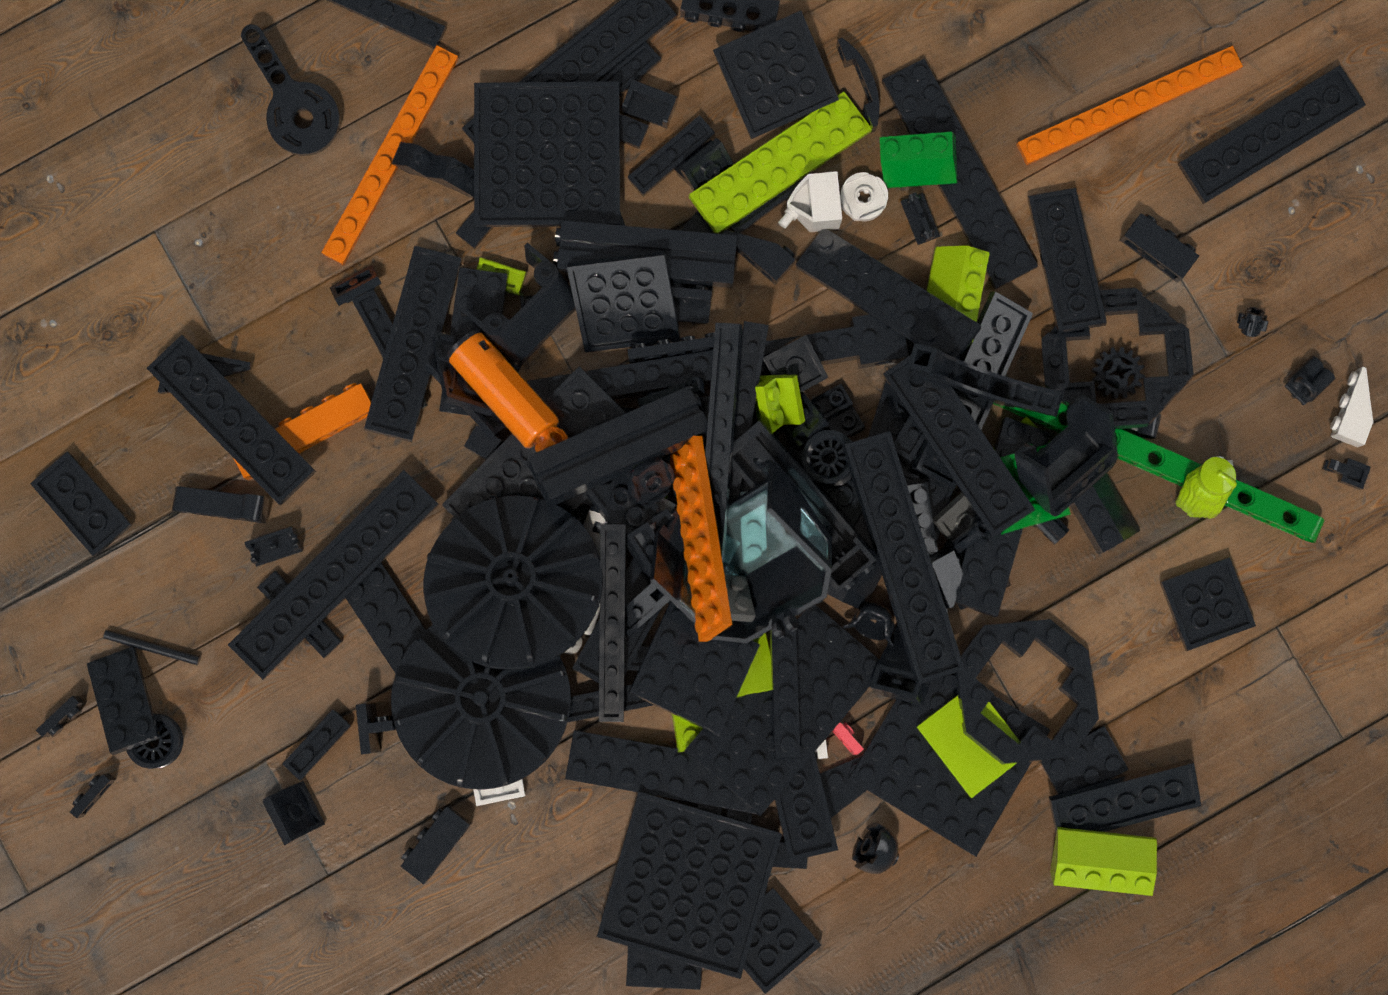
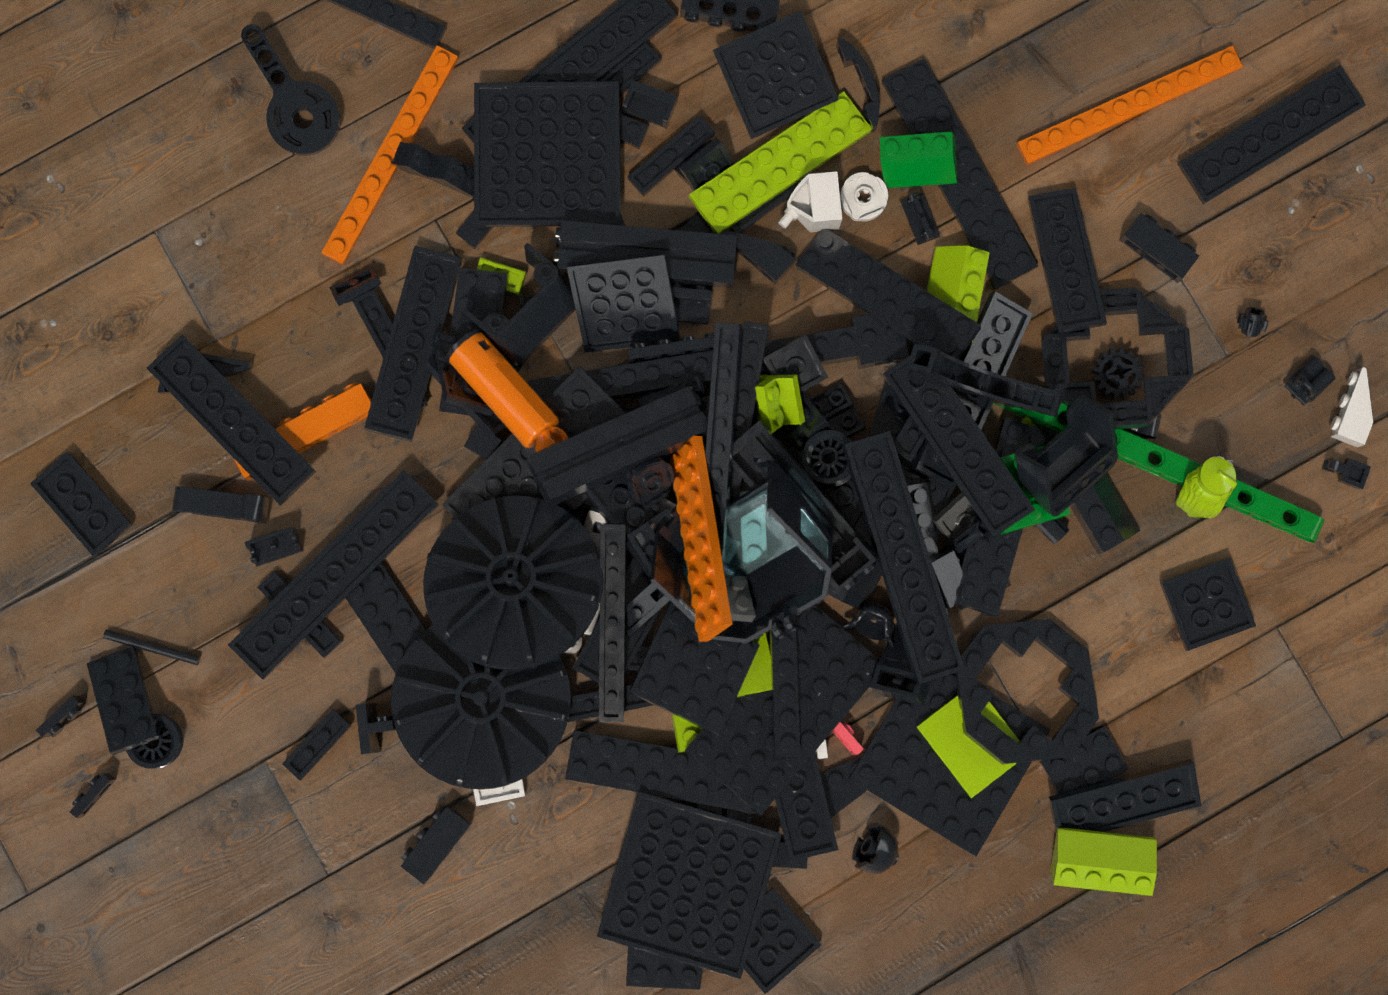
black bracket [262,781,325,846] -> none

